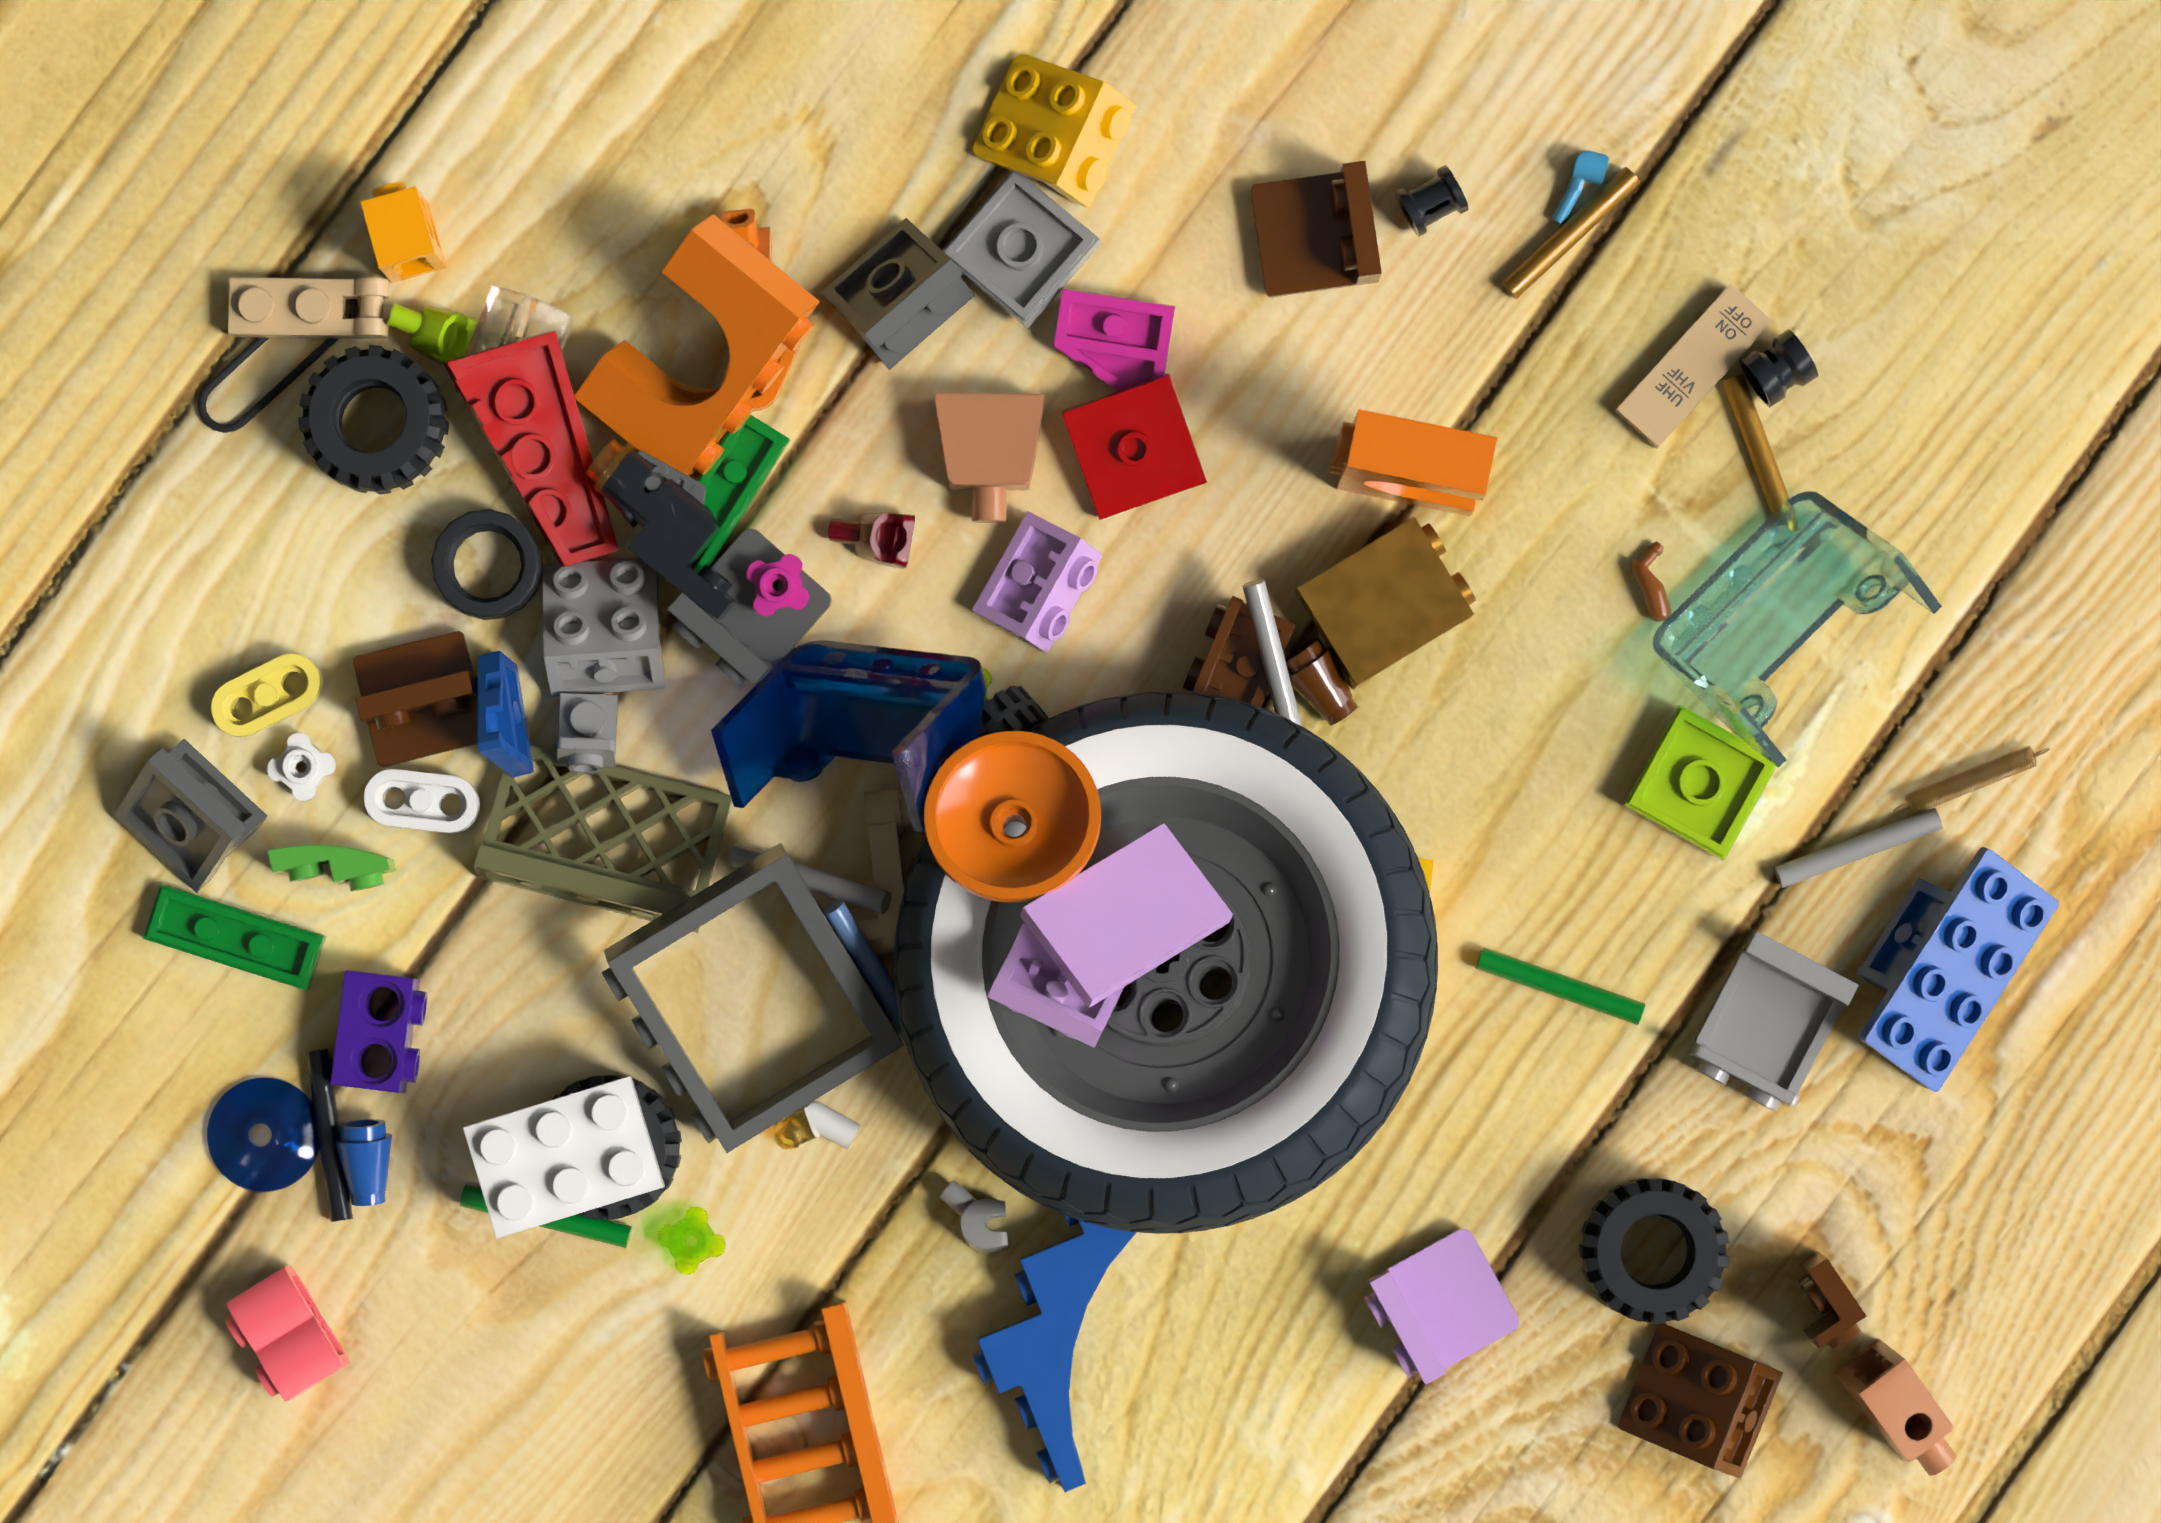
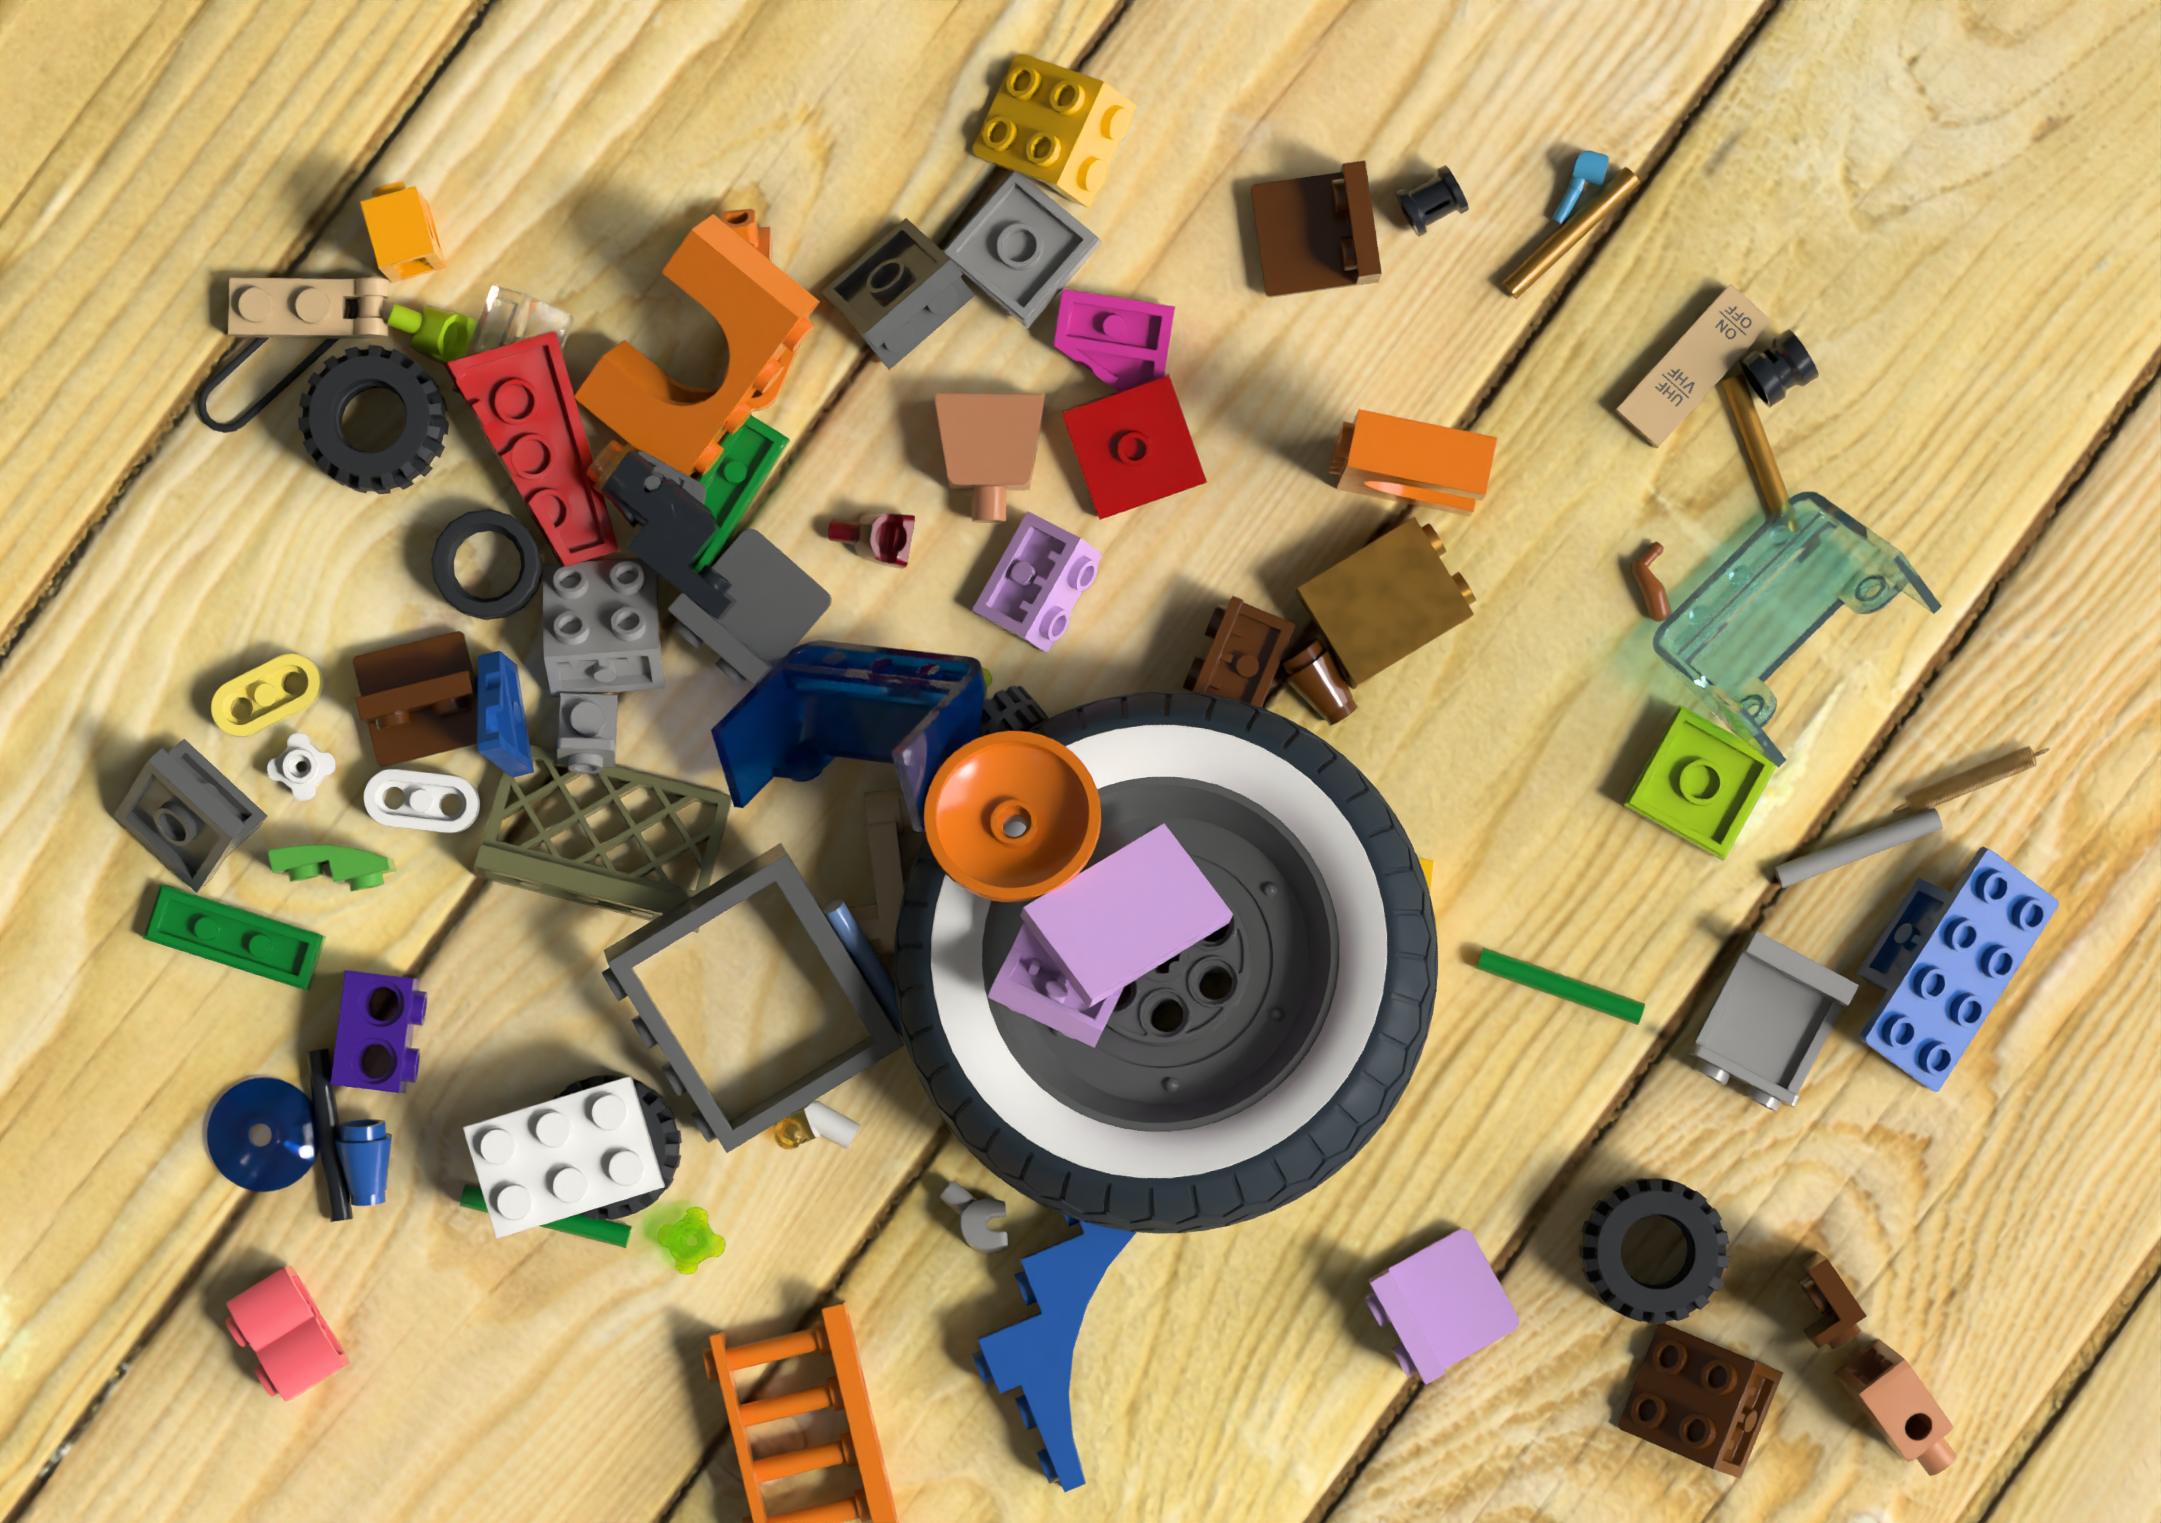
light grey bar [729,844,891,914] -> none
dark pink plate [747,554,810,617] -> none
light grey bar [1242,579,1302,726] -> none

